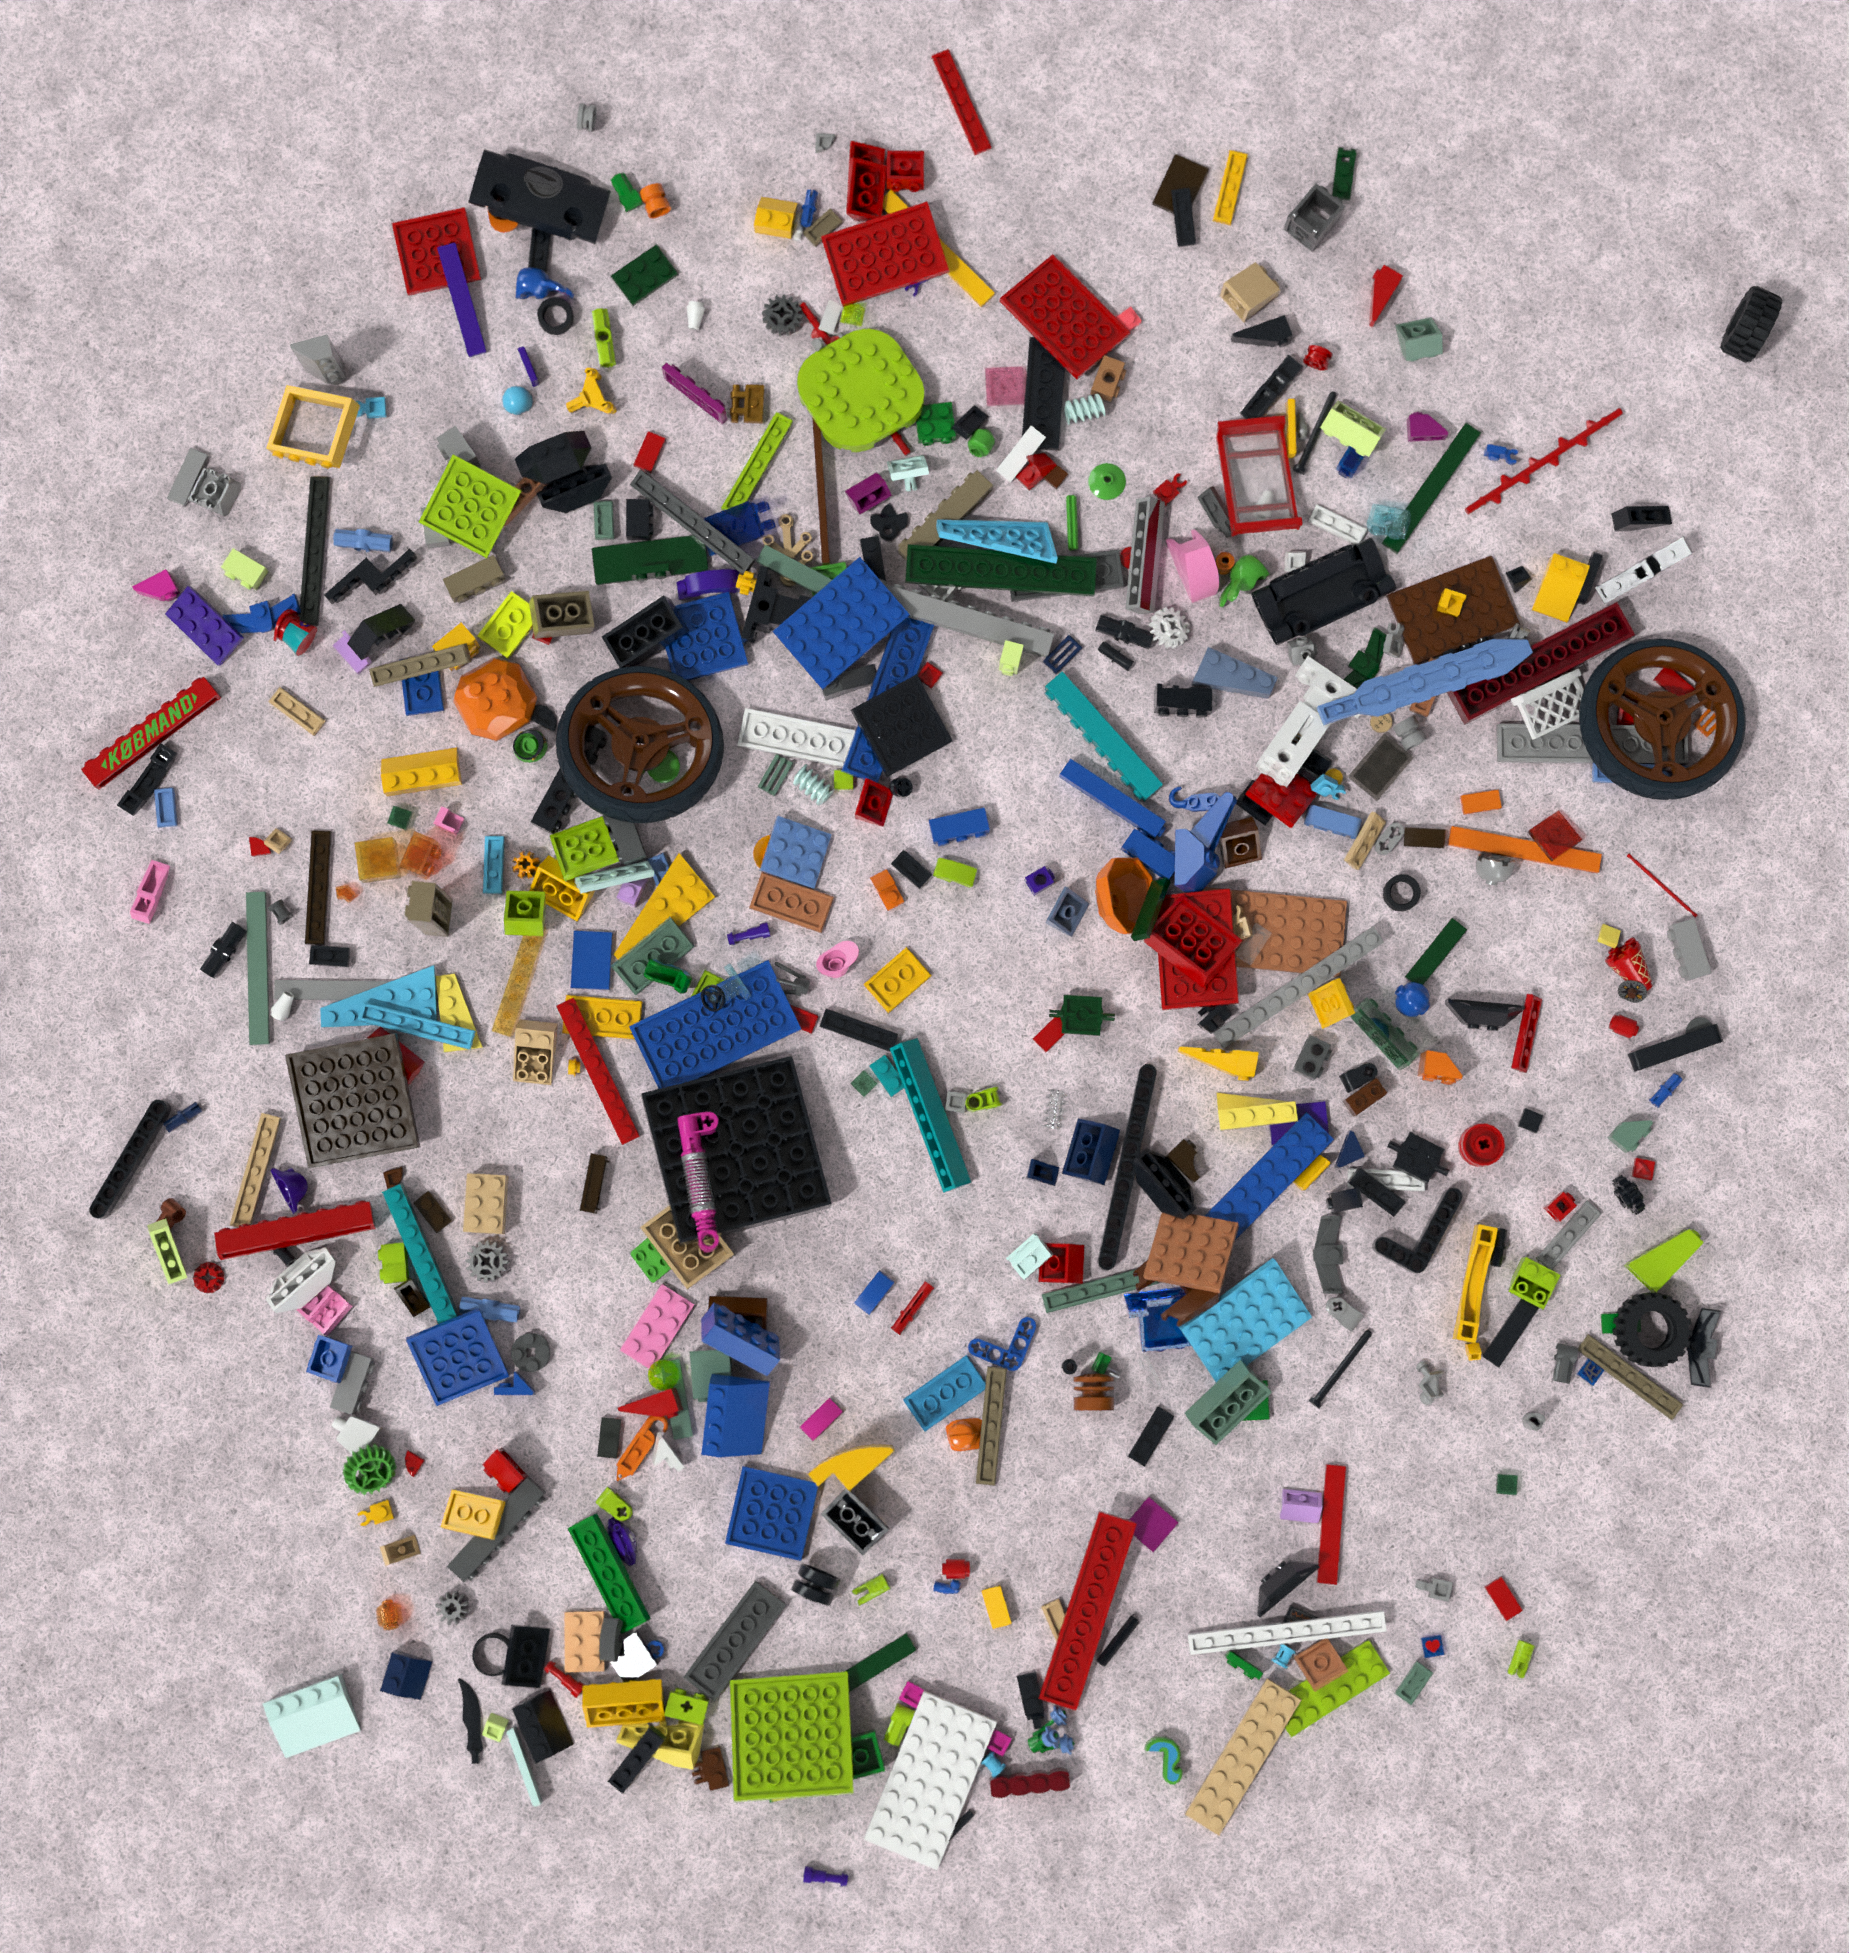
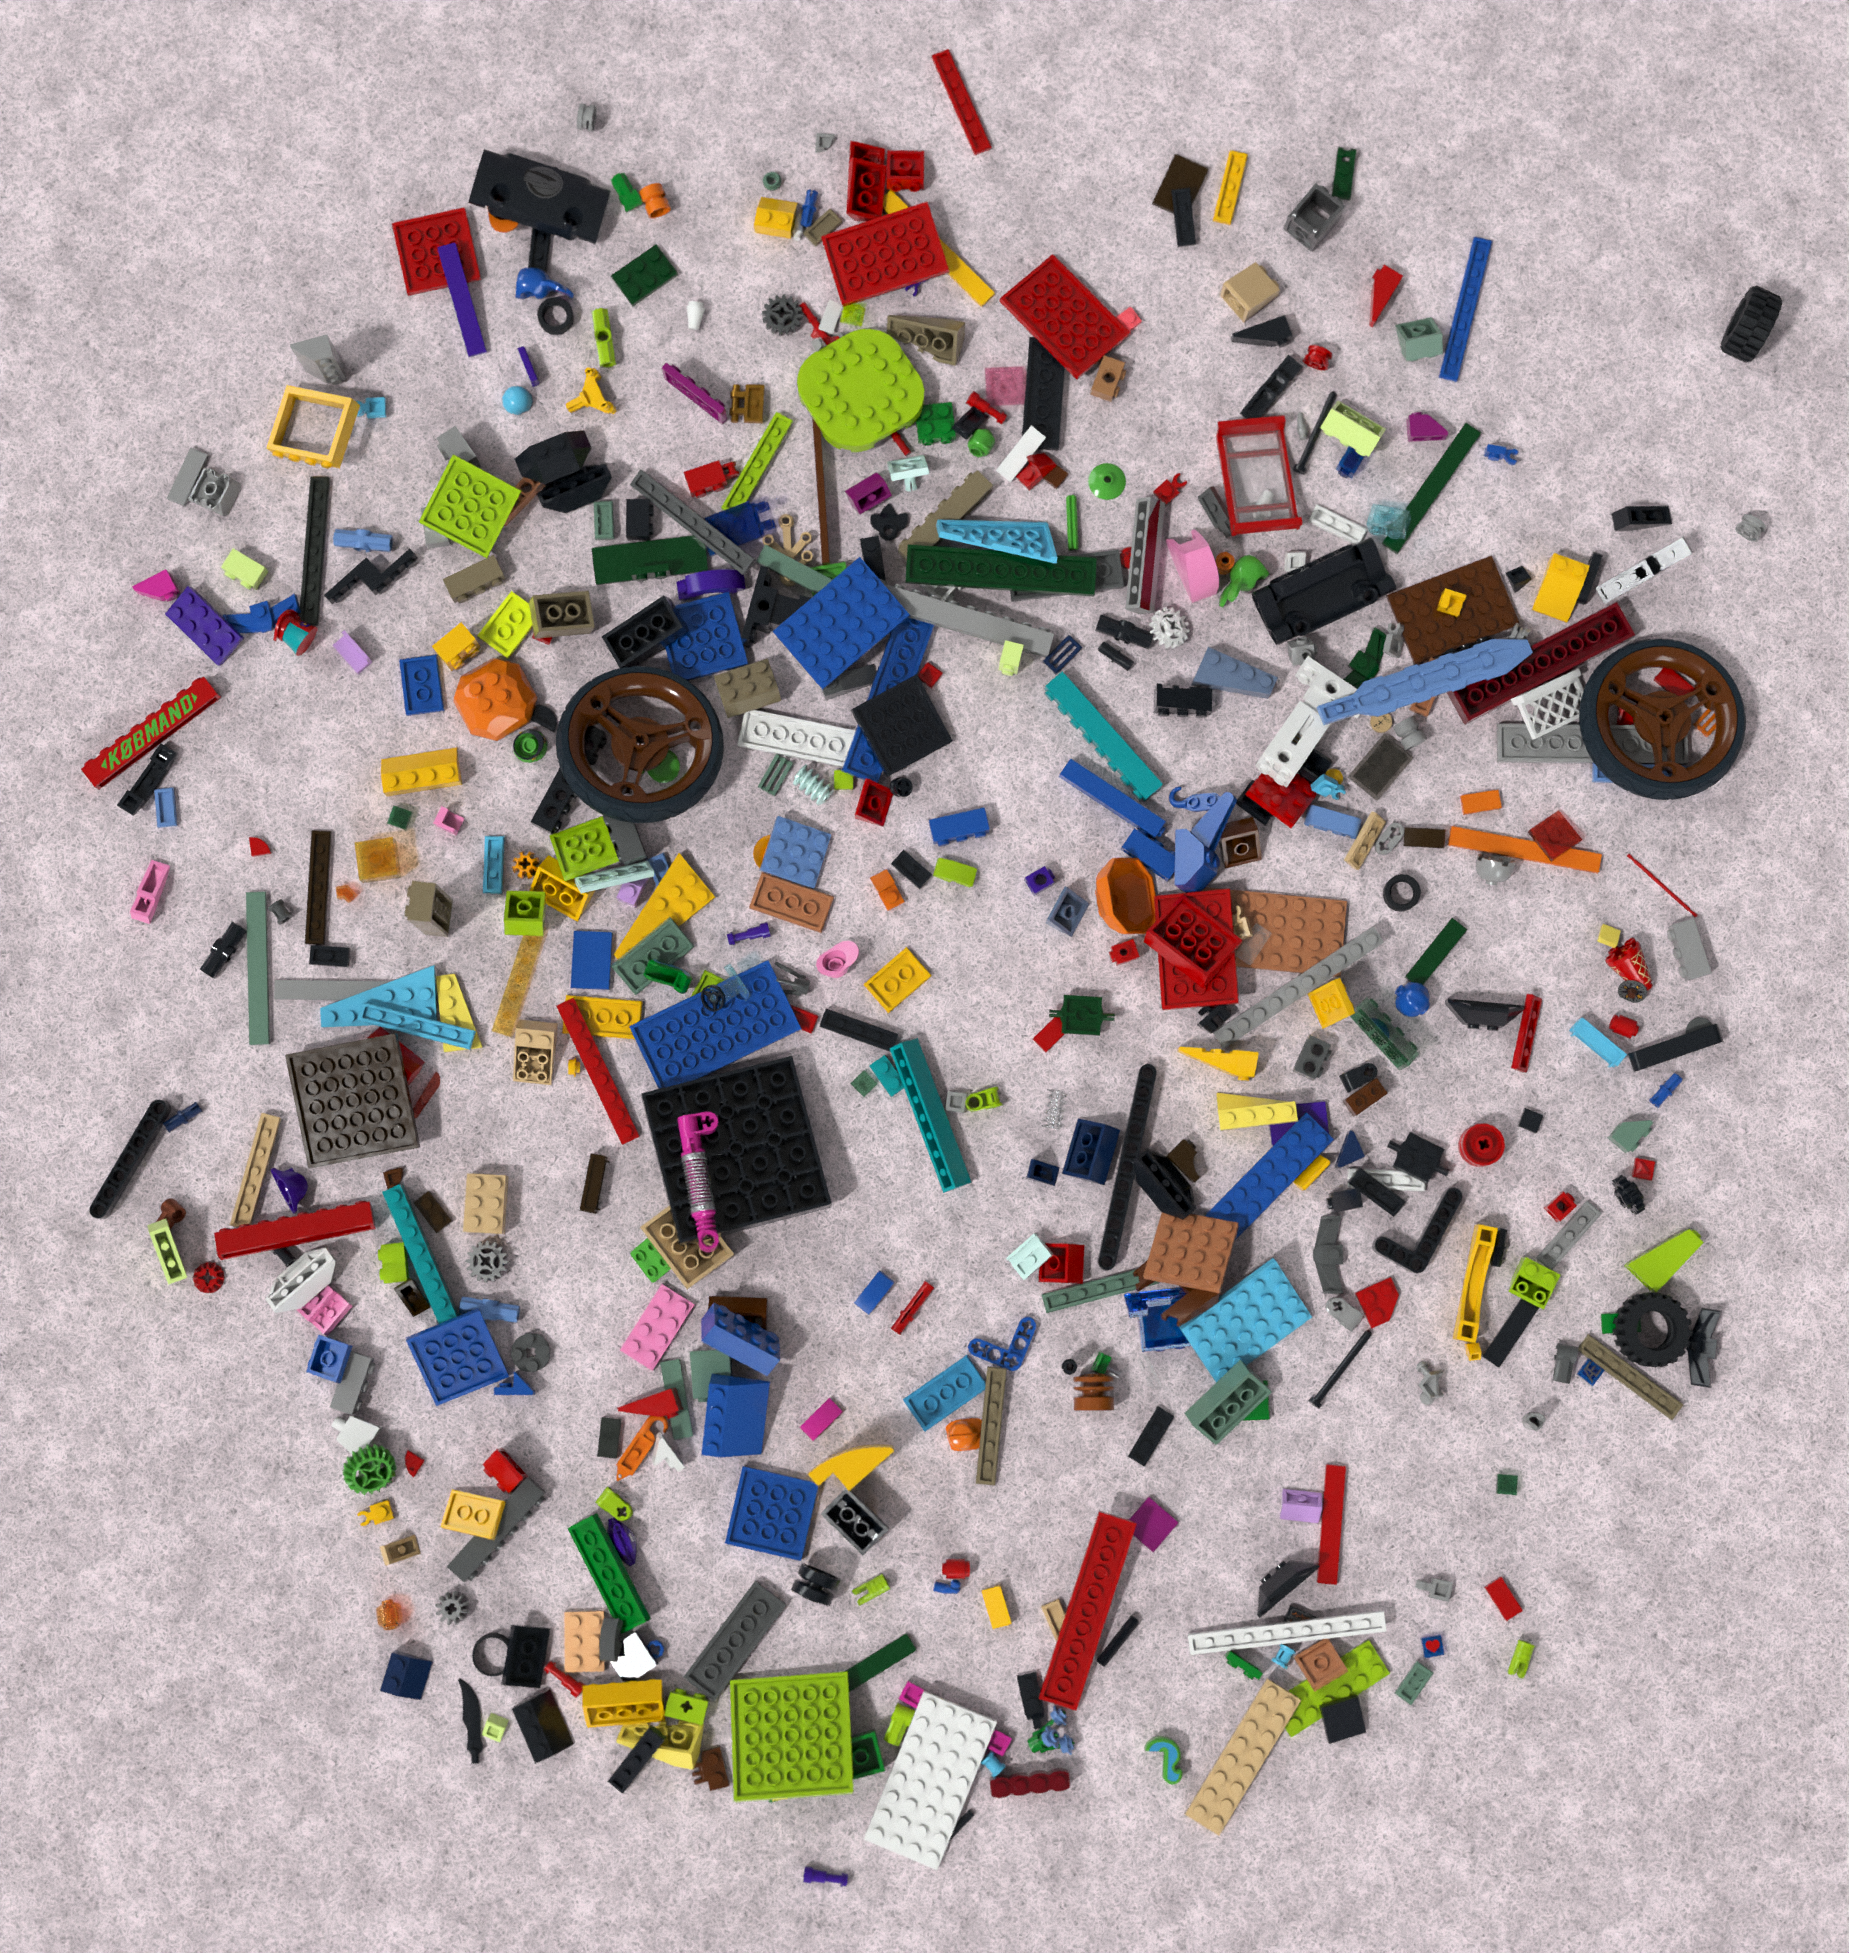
light aqua slope [263,1674,361,1758] -> none
tan tile [264,828,291,854] -> none
tan tile [268,687,326,736] -> none
white cone [271,991,294,1021] -> none
black wedge [347,604,416,660] -> none
dark tan tile [369,643,472,687] -> none
clear orange brick [399,831,442,880] -> none
light aqua tile [507,1726,543,1807] -> none
red tile [633,431,666,473] -> none
clear neon green gear [648,1359,679,1391] -> none
yellow gear [736,571,757,596] -> none
light aqua piece [1064,394,1105,425] -> none
dark green tile [1131,878,1170,941] -> none
yellow tile [1286,399,1297,459] -> none
orange slope [1417,1050,1463,1085] -> none
red plant [1465,408,1623,515] -> none
none -> clear red piece [413,1072,440,1118]
none -> red brick [684,460,740,498]
none -> dark tan brick [714,658,782,718]
none -> sand green plate [763,172,781,191]
none -> dark tan wedge [887,315,965,366]
none -> red piece [966,391,1007,424]
none -> red brick [1109,939,1140,966]
none -> black tile [1319,1694,1366,1744]
none -> red plate [1355,1277,1399,1329]
none -> blue tile [1438,237,1492,382]
none -> medium azure container [1569,1017,1627,1068]
none -> light grey wheel [1735,514,1766,542]

